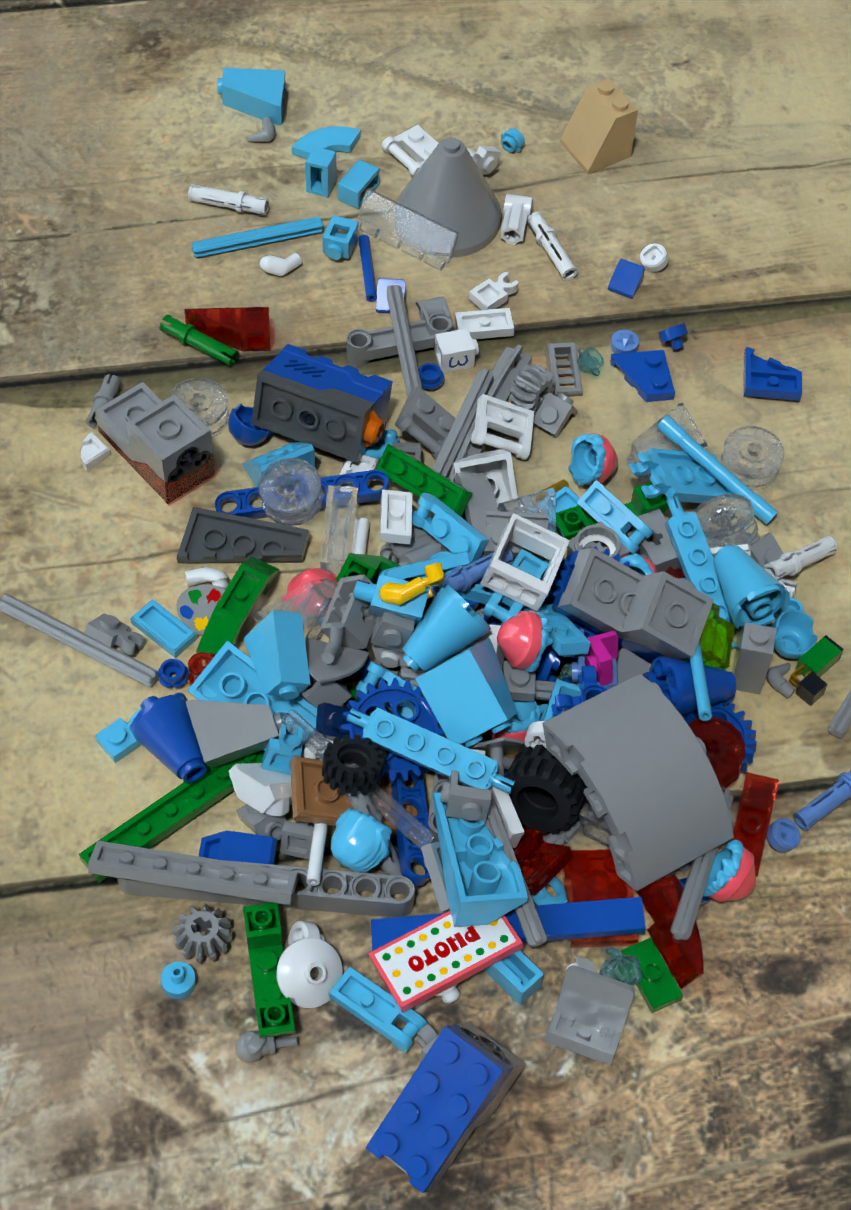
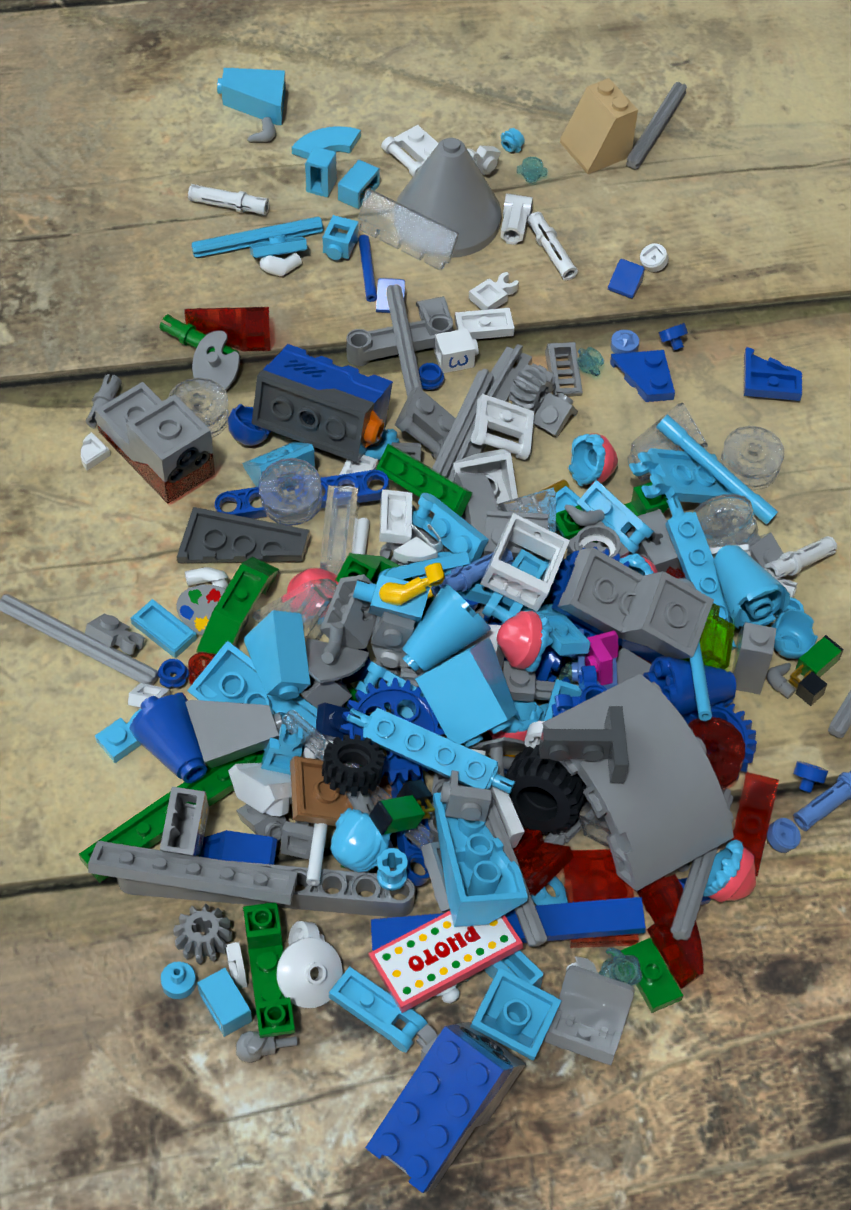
none -> white plate [128,683,170,709]
none -> light grey torso [160,787,209,856]
none -> light grey piece [192,331,240,395]
none -> medium azure piece [197,968,252,1037]
none -> white tile [226,942,247,989]
none -> medium azure plate [249,235,308,258]
none -> piece [369,779,435,835]
none -> medium azure bush [377,848,408,891]
none -> white tile [394,536,438,564]
none -> white piece [410,523,443,552]
none -> medium azure slope [470,967,562,1061]
none -> clear light blue plate [516,157,548,183]
none -> dark grey bracket [539,706,629,783]
none -> light grey animal [564,505,605,526]
none -> light grey axle [626,82,687,170]
none -> blue tile [793,761,828,792]

